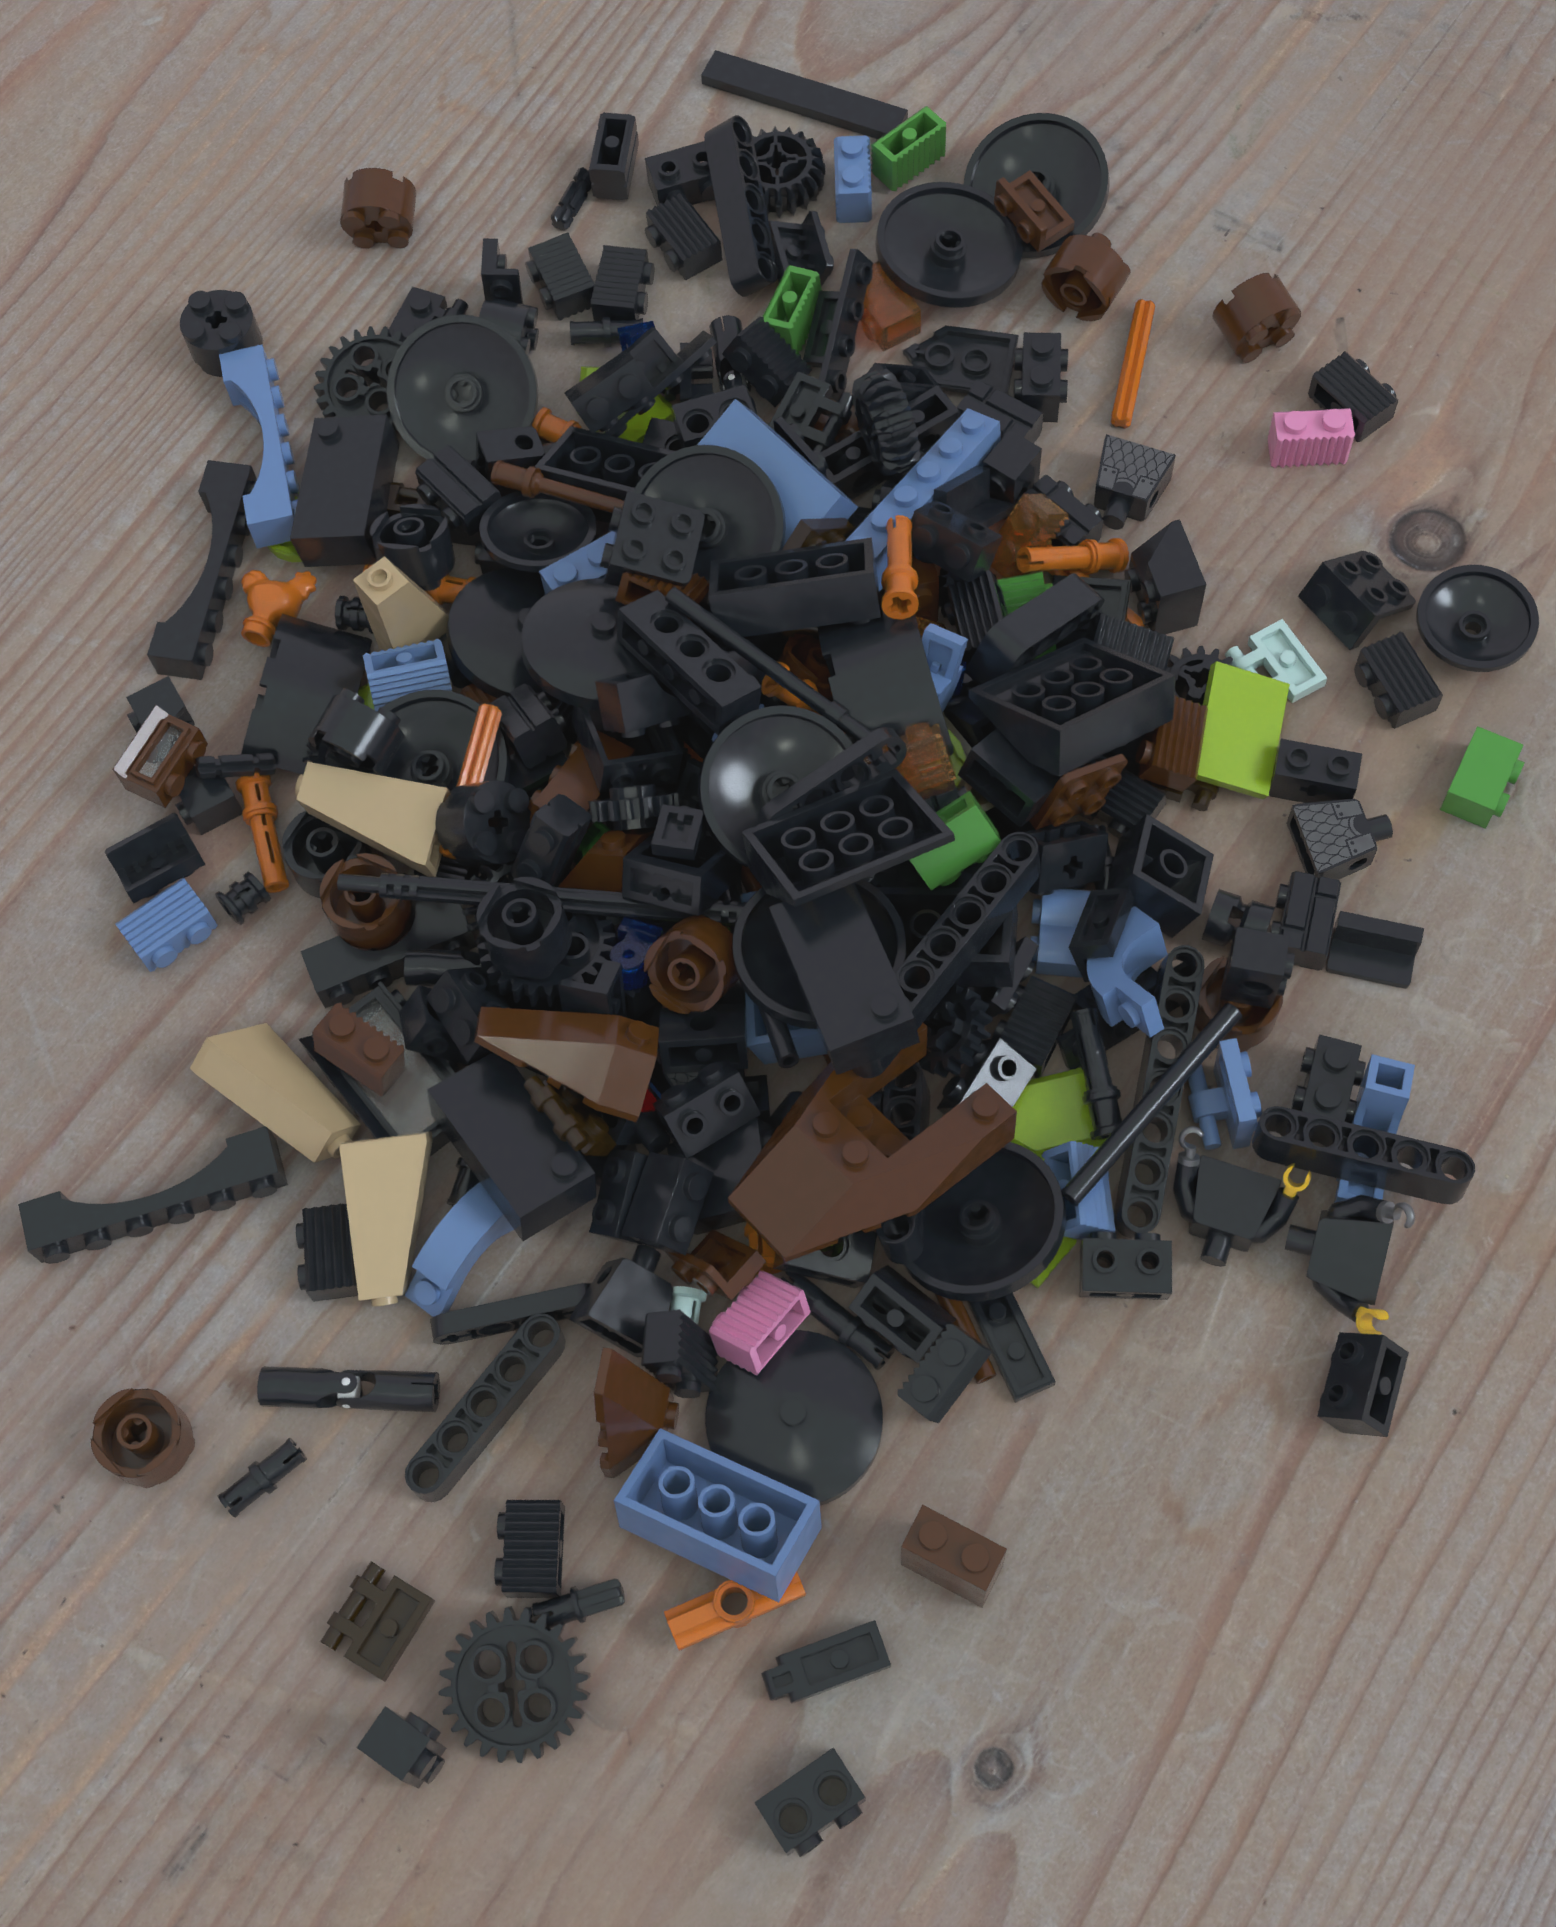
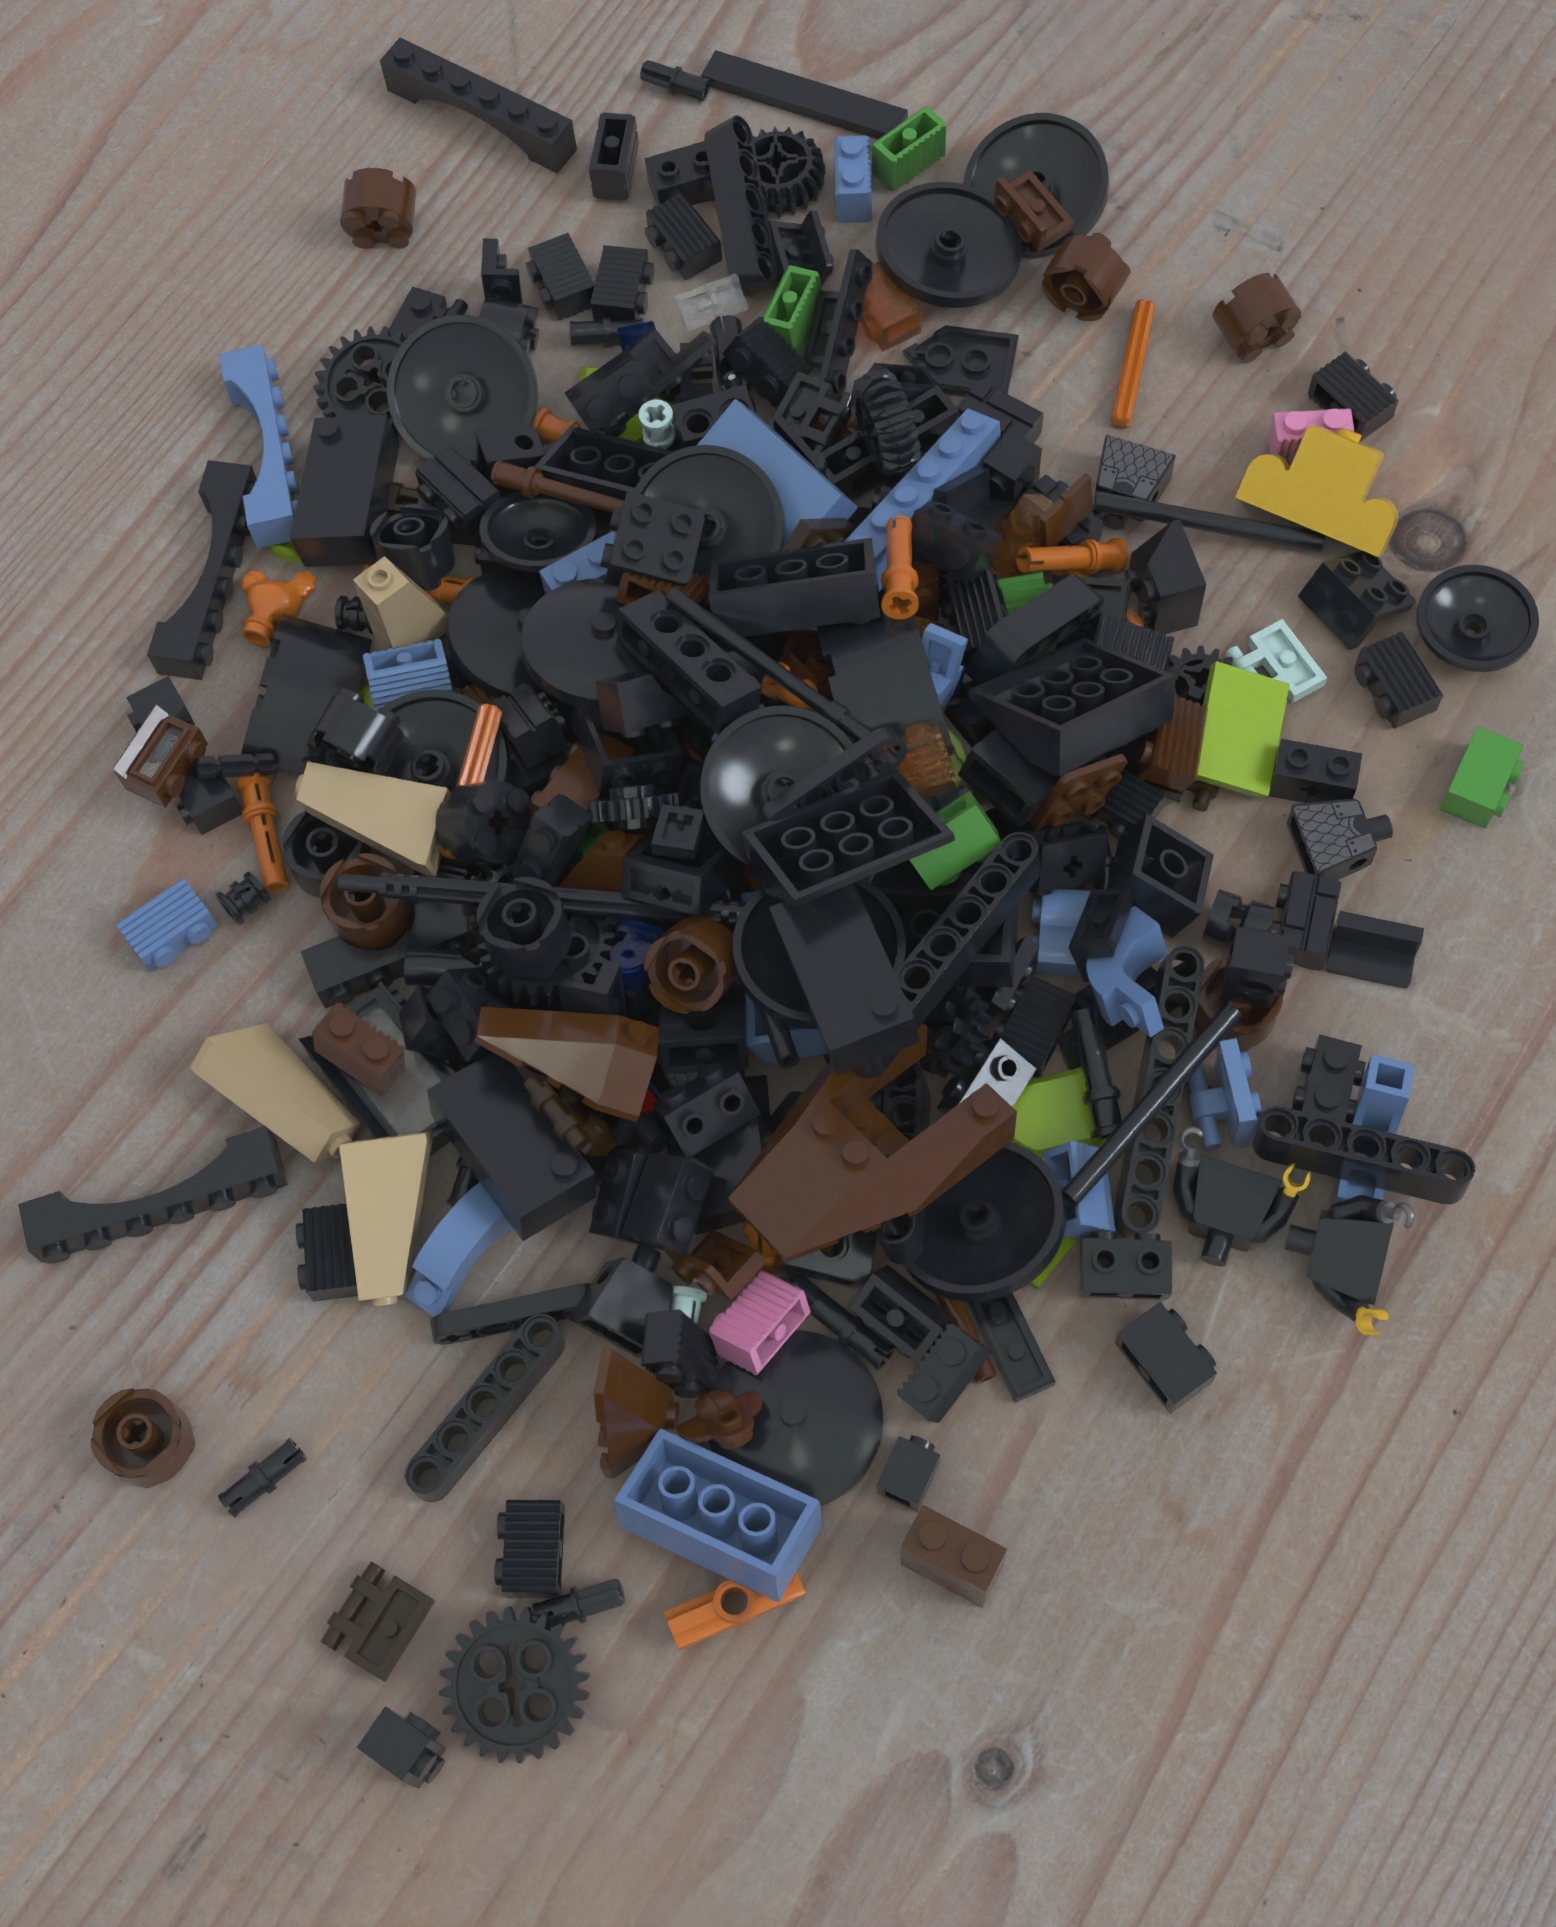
black bracket [105,813,206,903] -> none
black brick [180,290,263,377] -> none
black piece [257,1366,440,1412] -> none
black axle [551,167,592,231] -> none
black brick [754,1747,866,1857] -> none
black hinge [761,1620,891,1704] -> none
black brick [1014,332,1068,423] -> none
black brick [1317,1332,1409,1437] -> none
none -> black arch [380,37,577,174]
none -> light aqua bush [638,399,676,449]
none -> black axle [640,60,710,102]
none -> clear hips [674,273,749,332]
none -> reddish brown plate [676,1390,763,1449]
none -> black brick [877,1435,940,1512]
none -> reddish brown piece [1040,473,1092,547]
none -> black piece [1093,491,1325,552]
none -> black brick [1115,1301,1217,1414]
none -> yellow brick [1235,425,1399,557]

